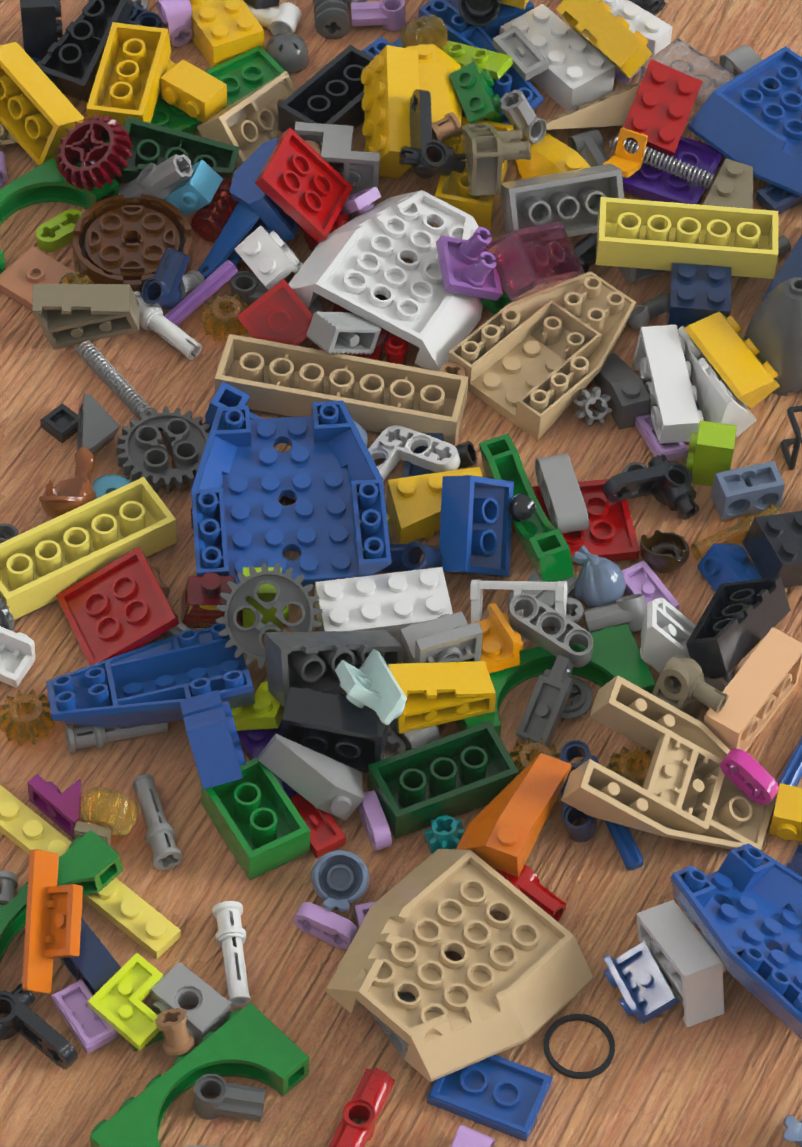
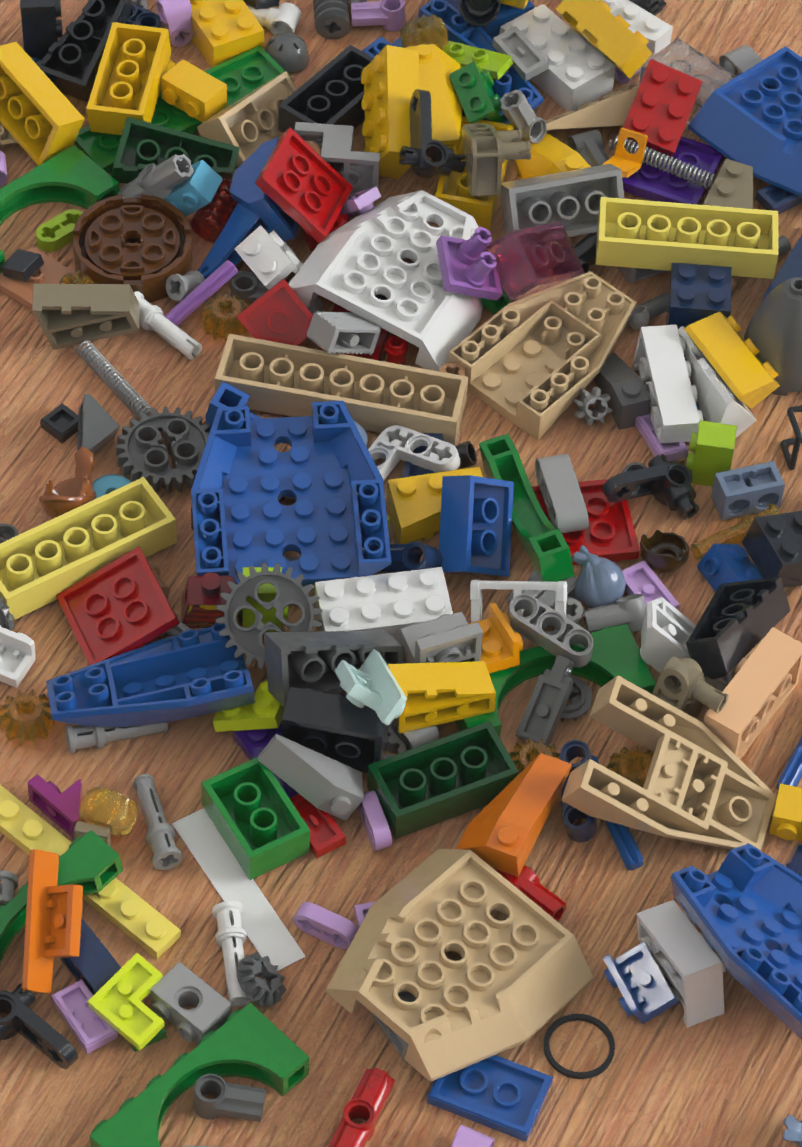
dark red gear [54,114,133,192] -> none
dark blue piece [141,247,191,309] -> none
medium nougat bush [155,1008,195,1056] -> none
blue piece [179,690,246,790] -> none
sand blue hat [311,850,370,912] -> none
teal gear [424,815,465,854] -> none
medium nougat bush [432,112,463,142] -> none
black hinge [508,494,536,522] -> none
dark pink beam [720,748,779,805] -> none
none -> black tile [0,249,44,281]
none -> white sticker [172,808,306,971]
none -> dark grey gear [237,952,286,1007]

